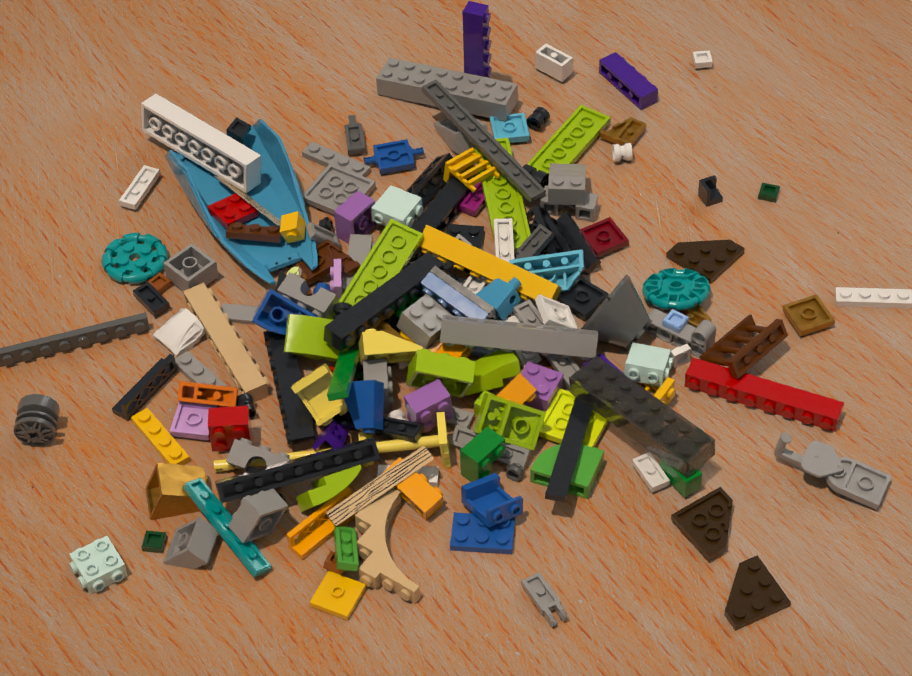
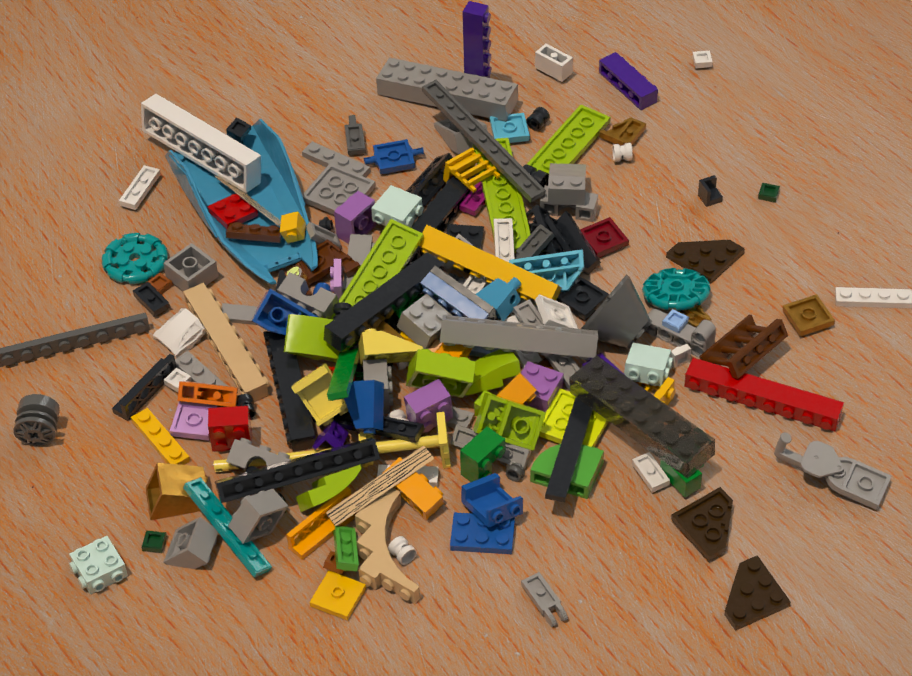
none -> white plate [164,368,192,392]
none -> white wheel [388,536,417,565]

